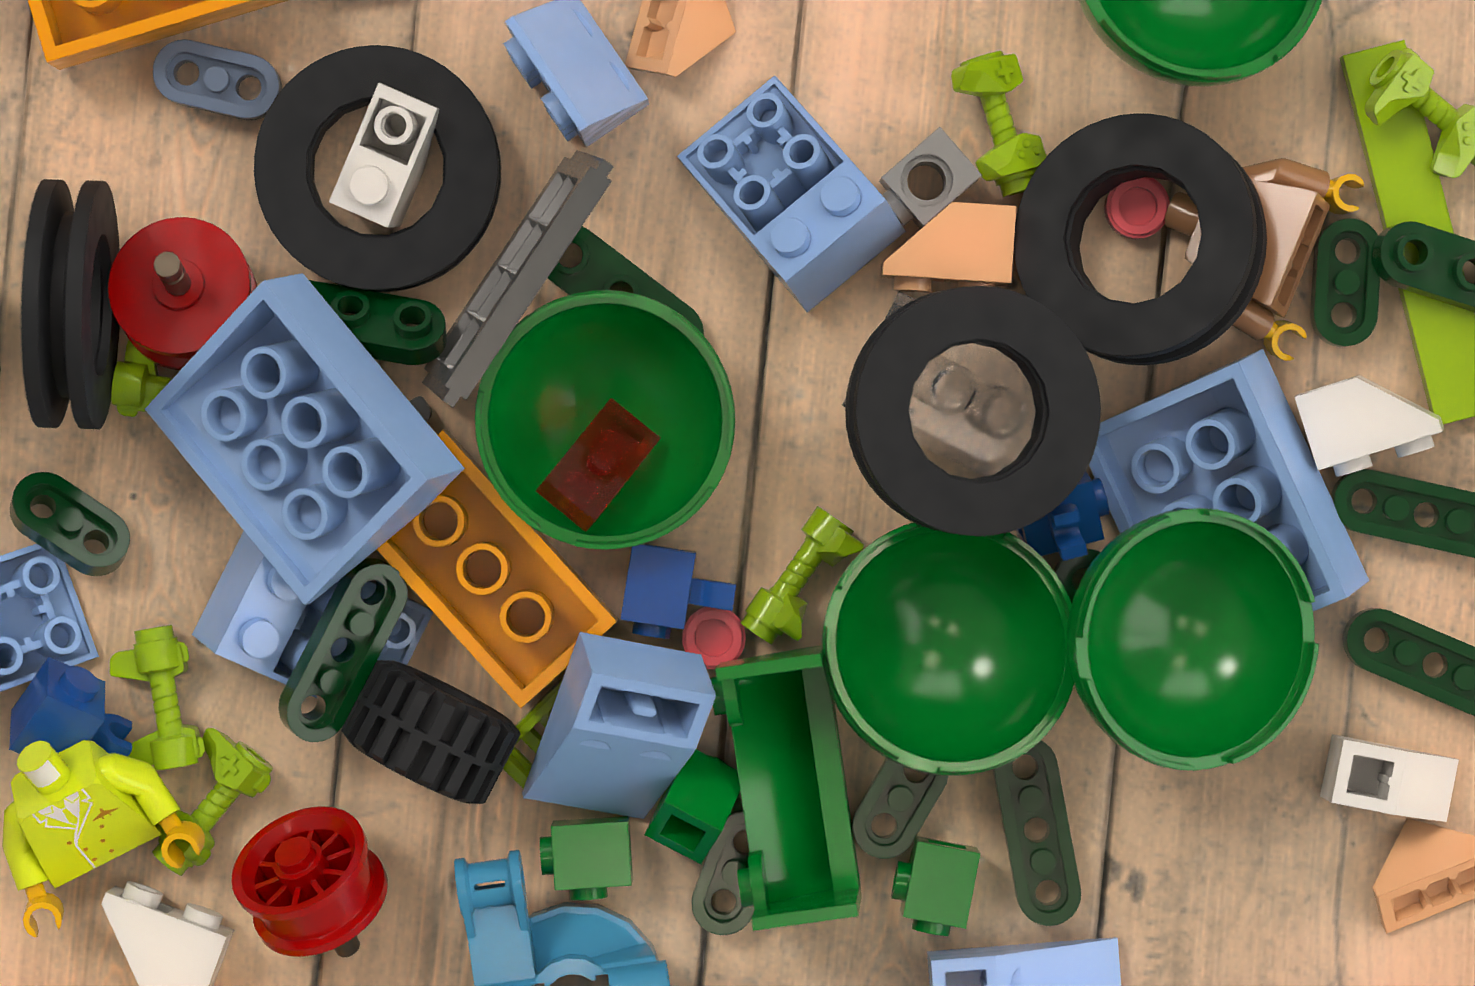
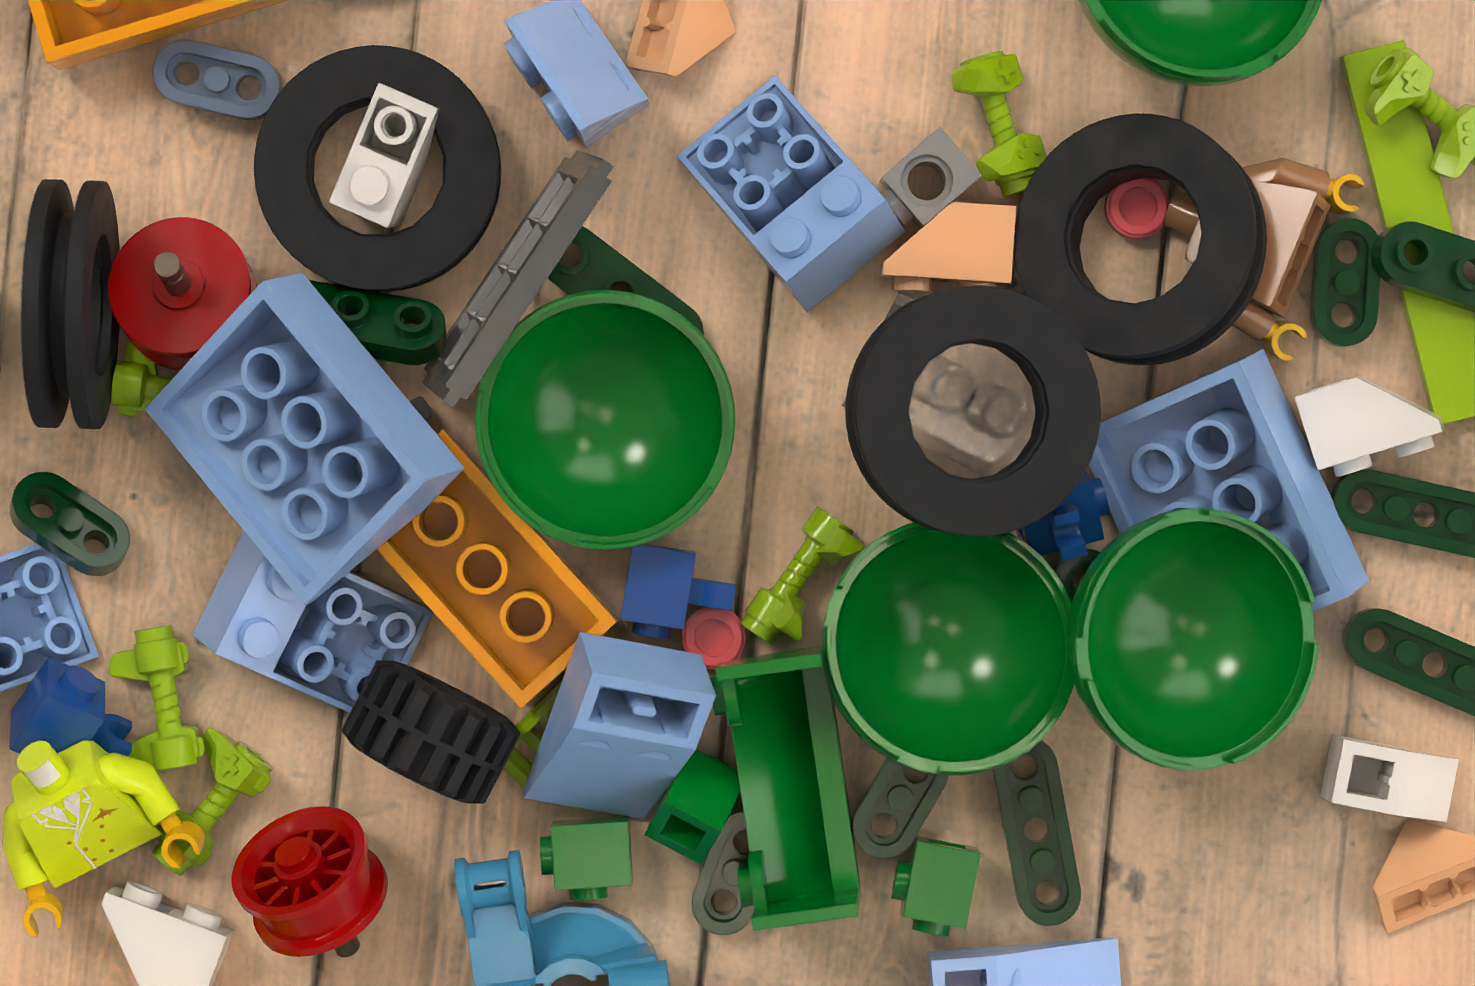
dark green plate [278,558,408,742] -> none
clear red plate [536,398,661,532] -> none

